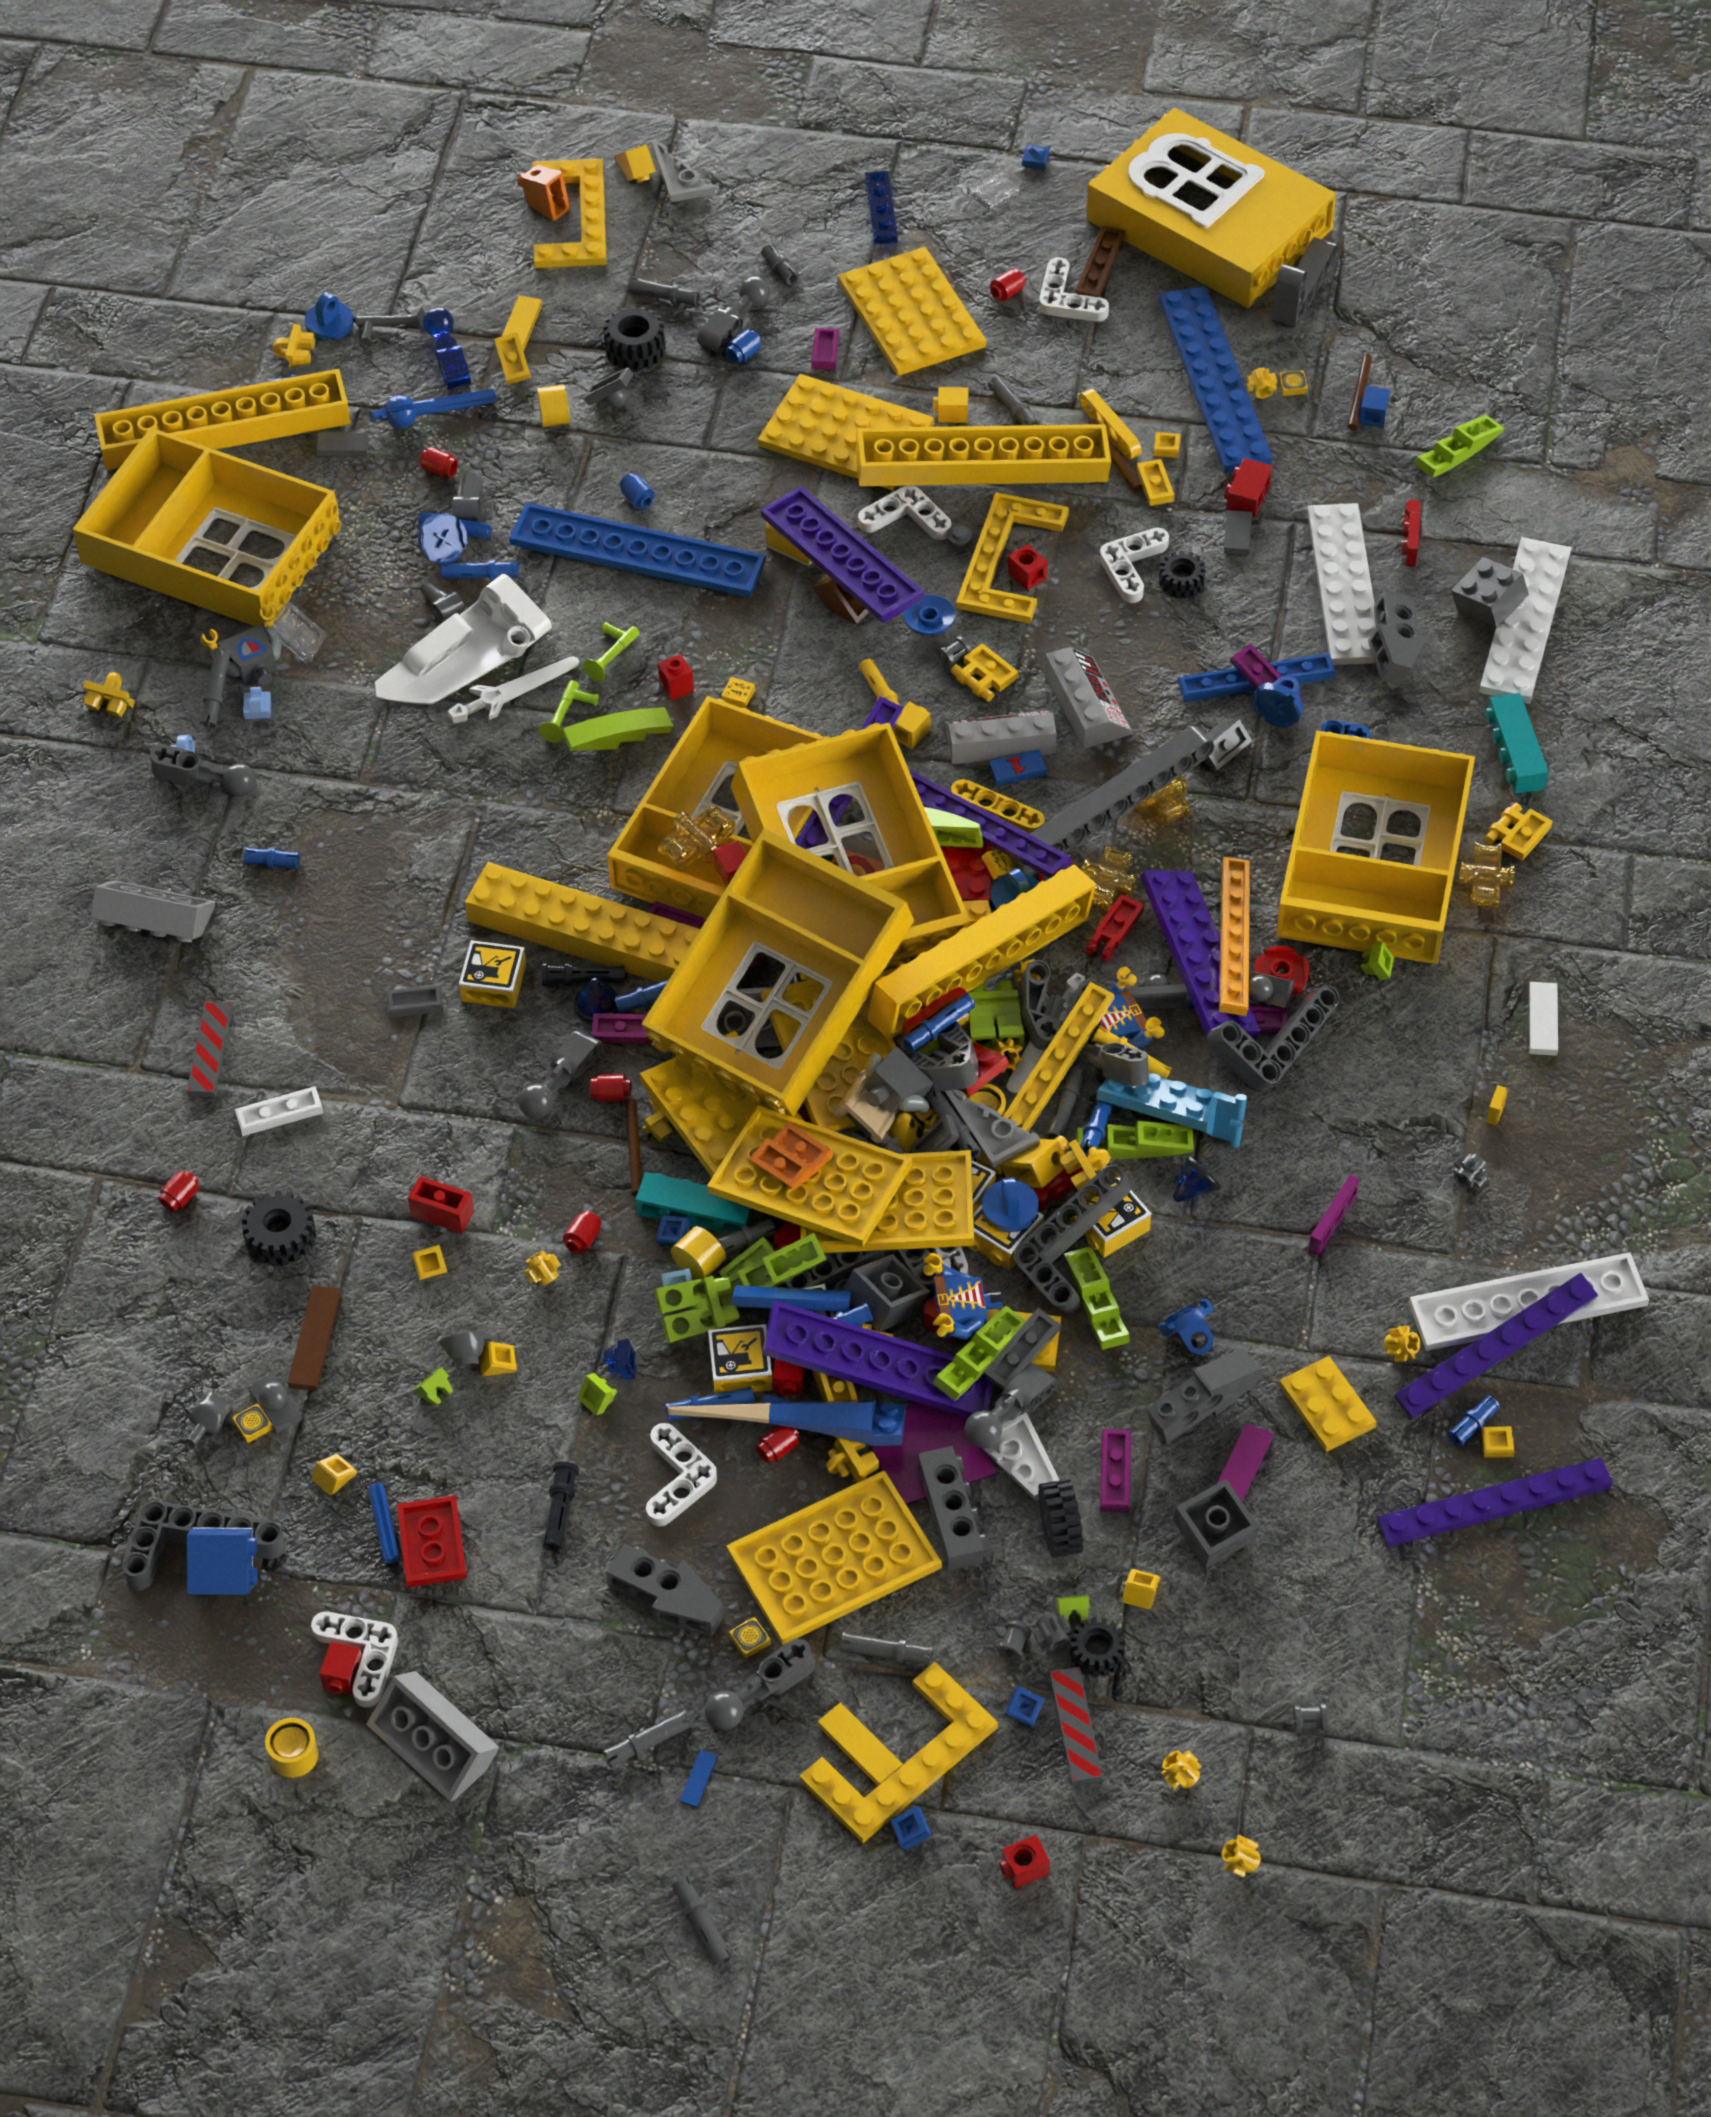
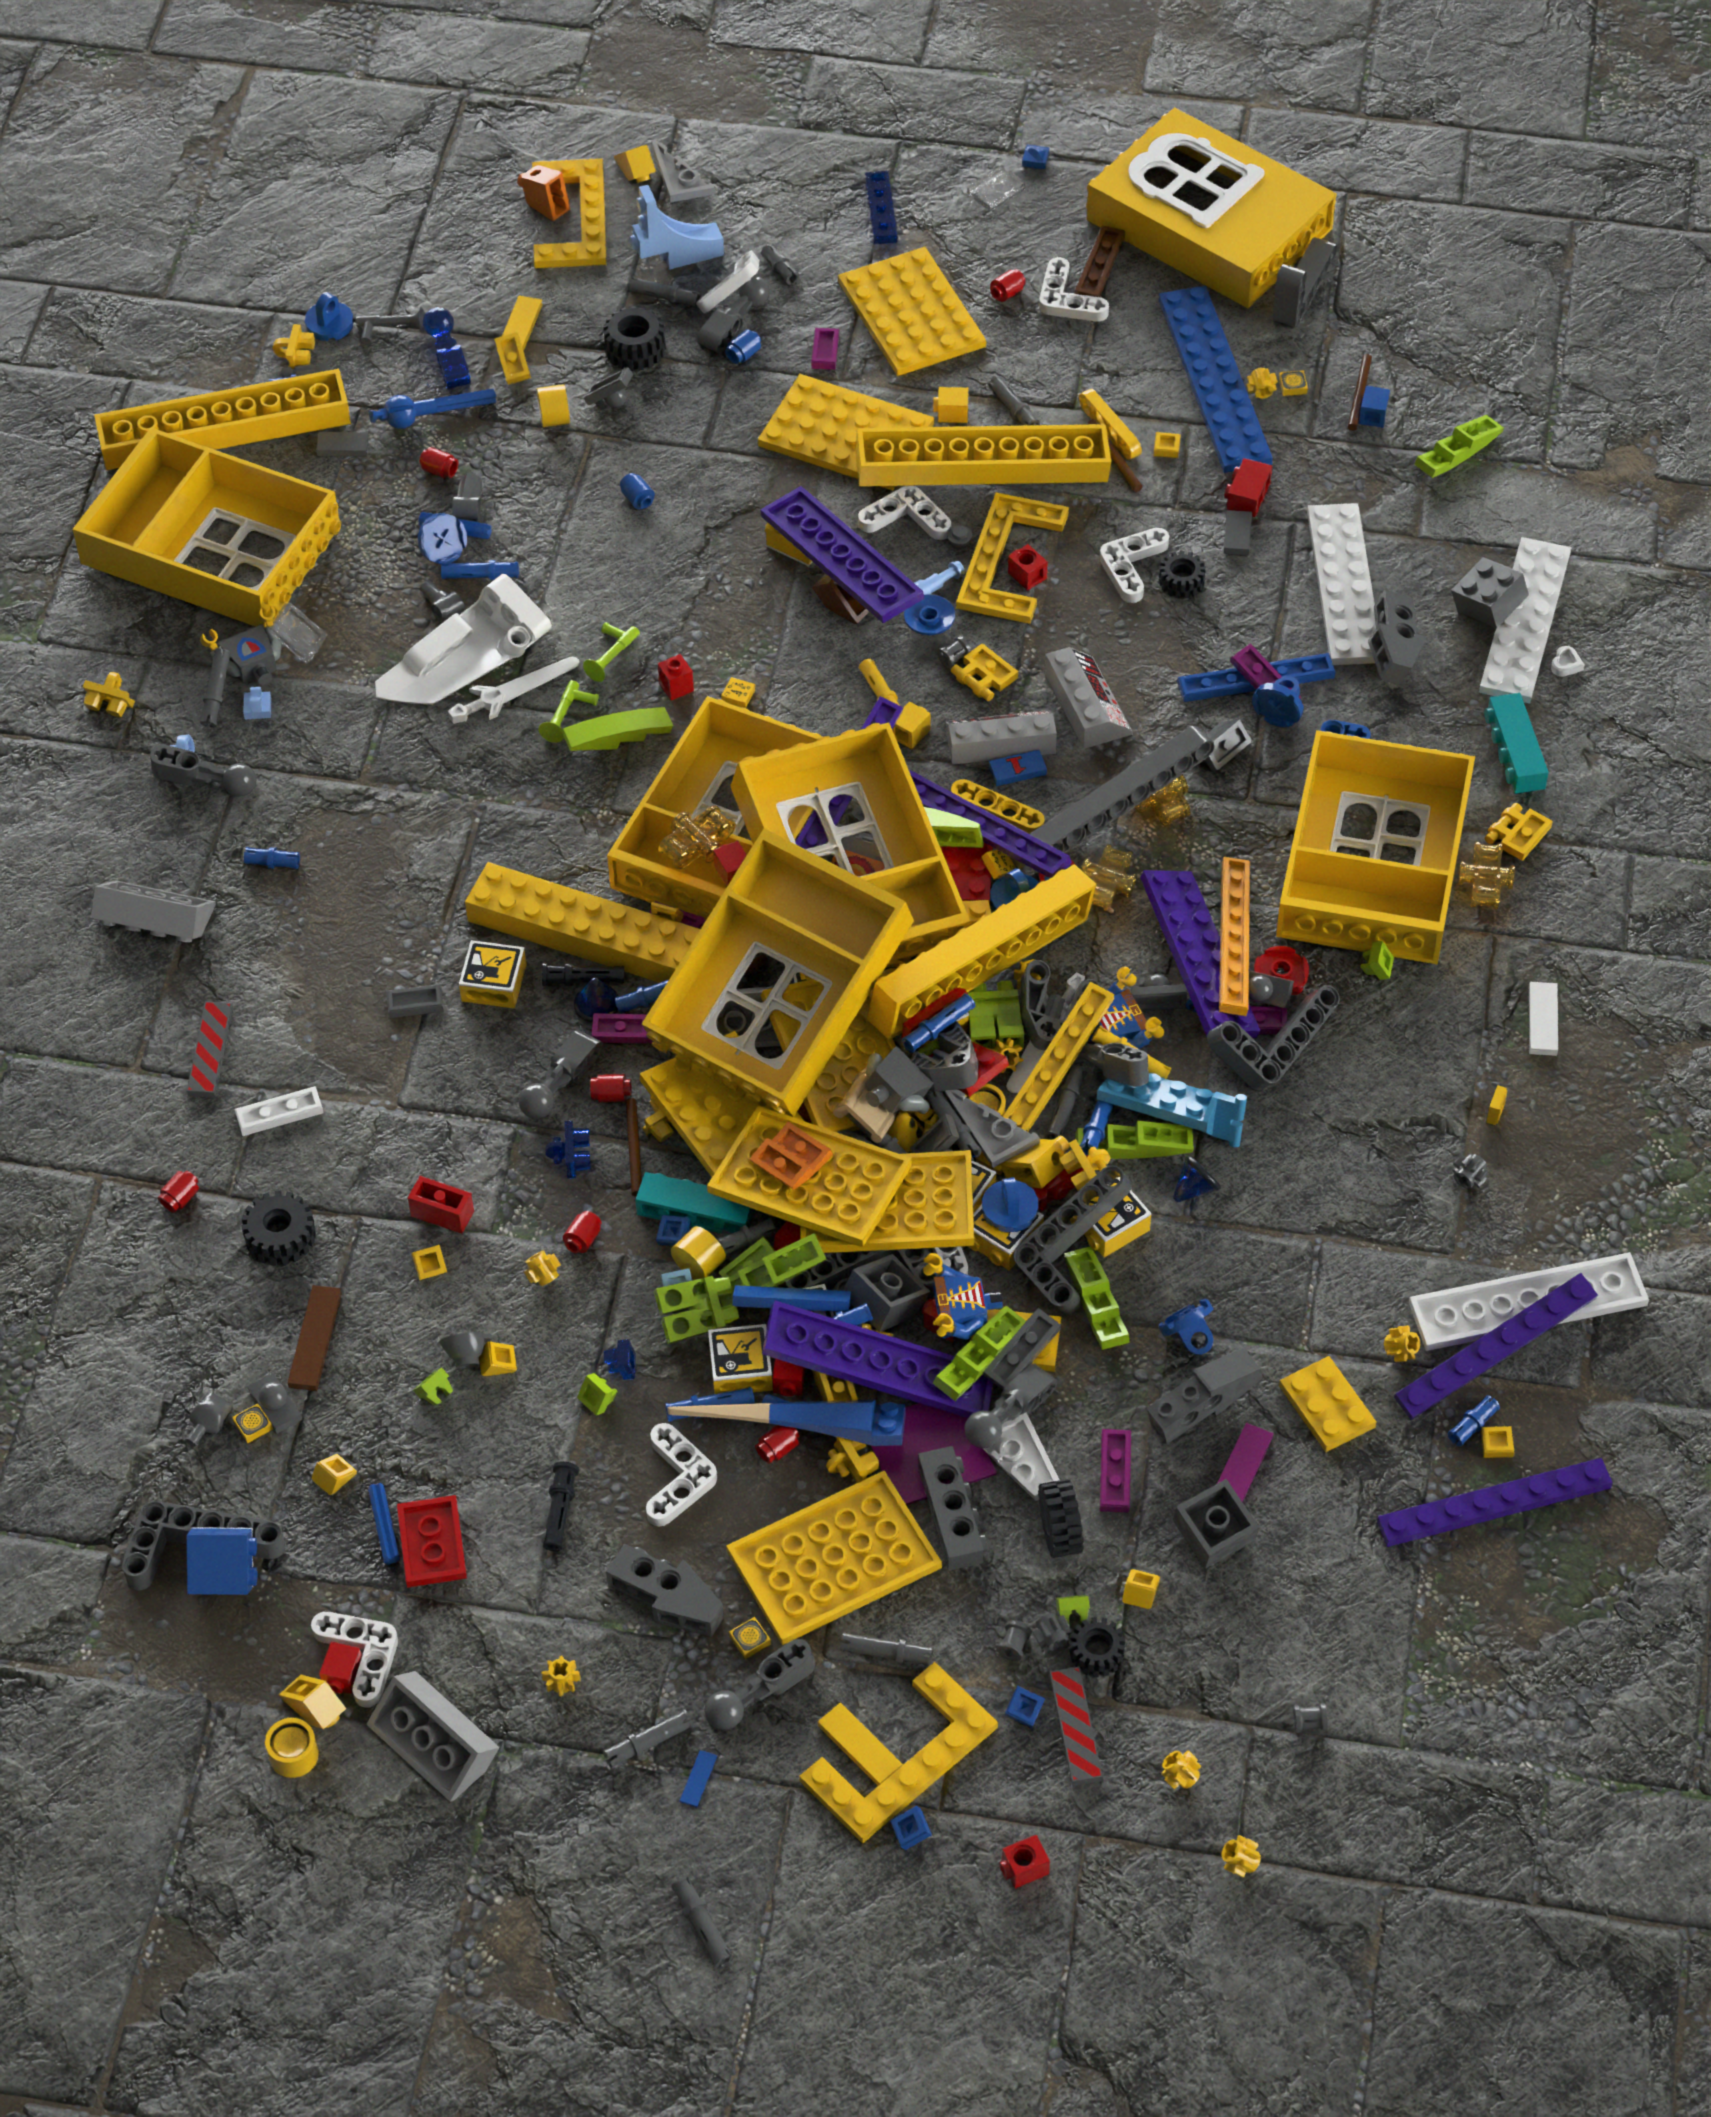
blue plate [509,502,766,598] -> none
red hinge [1085,894,1145,963] -> none
yellow plate [1137,459,1174,506] -> none
magenta tile [1308,1174,1359,1255] -> none
red hinge [1401,499,1421,567] -> none
none -> yellow slope [279,1675,346,1729]
none -> yellow gear [541,1656,581,1697]
none -> clear blue hips [545,1121,591,1179]
none -> light blue arch [630,185,724,270]
none -> yellow slope [651,902,683,922]
none -> white beam [696,250,760,314]
none -> light blue piece [914,561,965,595]
none -> white tile [1551,646,1584,677]

